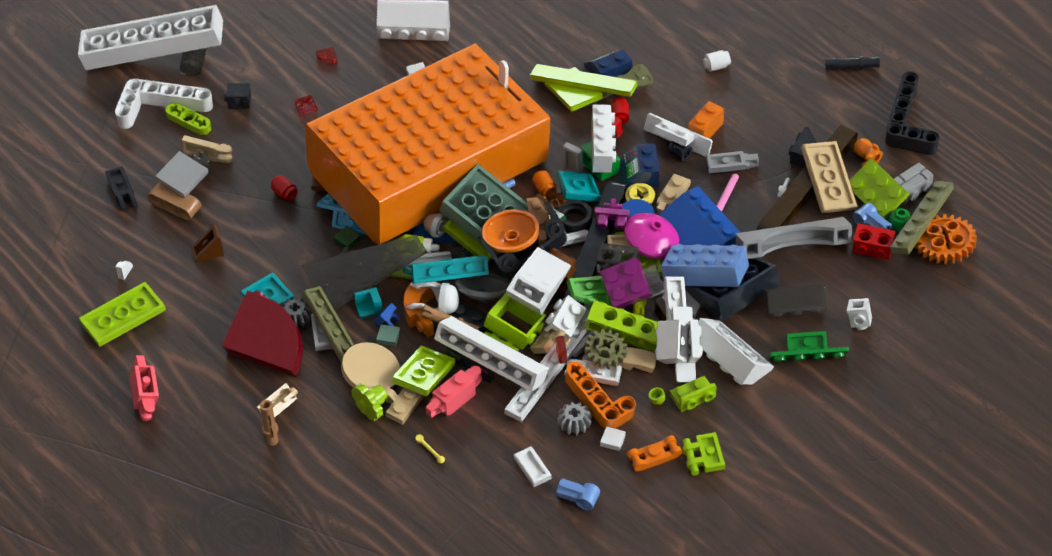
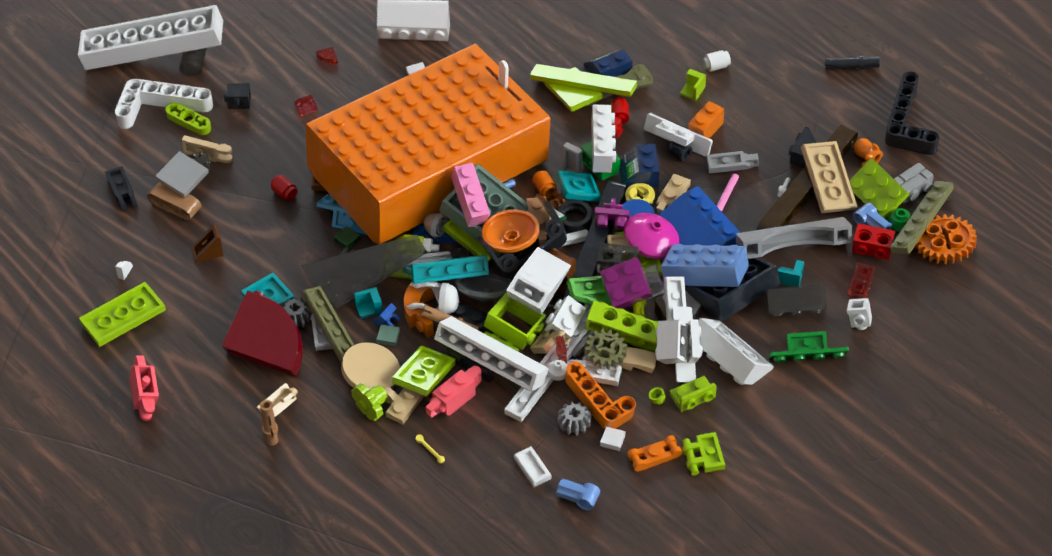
none -> bright pink brick [451,163,490,227]
none -> white tile [548,360,567,381]
none -> lime panel [680,69,706,101]
none -> teal panel [778,260,804,288]
none -> clear red slope [847,262,876,299]

